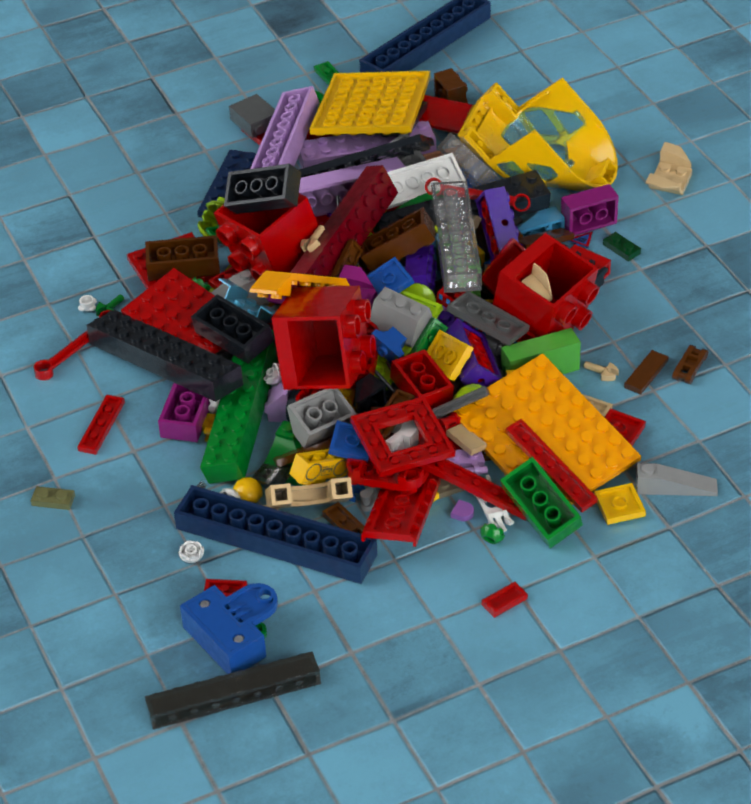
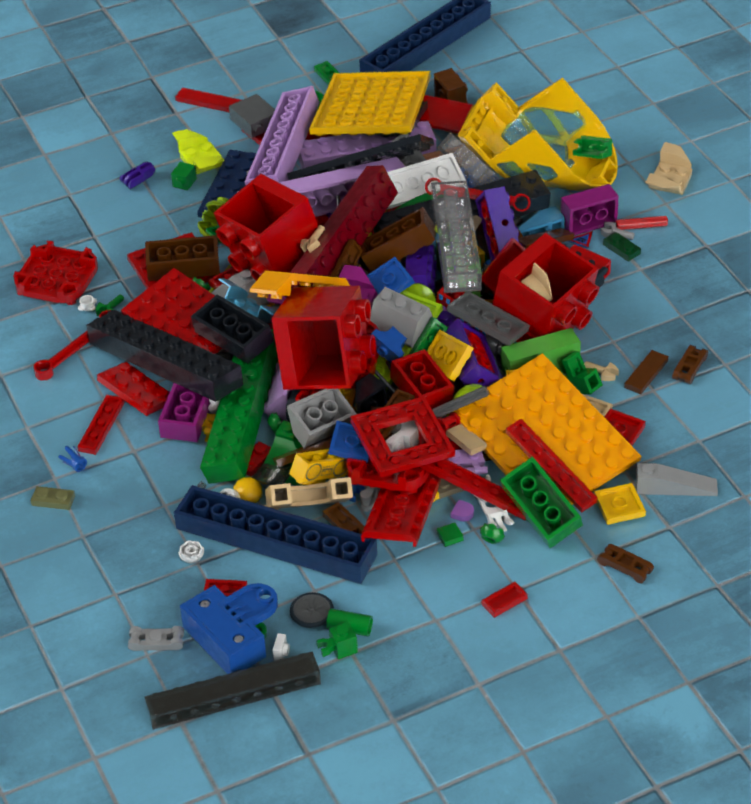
black brick [224,164,301,214] -> none
white plate [263,363,282,385] -> none
none -> red plate [13,241,98,305]
none -> blue piece [58,446,87,472]
none -> red plate [97,362,170,416]
none -> dark purple arm [119,161,155,190]
none -> light grey plate [128,626,184,651]
none -> green brick [171,162,197,191]
none -> neon yellow piece [172,129,224,174]
none -> red tile [175,87,241,113]
none -> red plate [246,441,271,477]
none -> green plate [267,412,282,434]
none -> white plate [273,633,290,664]
none -> dark grey wheel [290,592,334,628]
none -> green brick [316,621,358,660]
none -> green pin [326,608,373,637]
none -> green tile [437,522,464,547]
none -> green brick [562,351,603,395]
none -> green hinge [573,135,612,159]
none -> reddish brown plate [597,544,654,583]
none -> light grey bar [601,222,635,240]
none -> red axle [616,216,668,230]

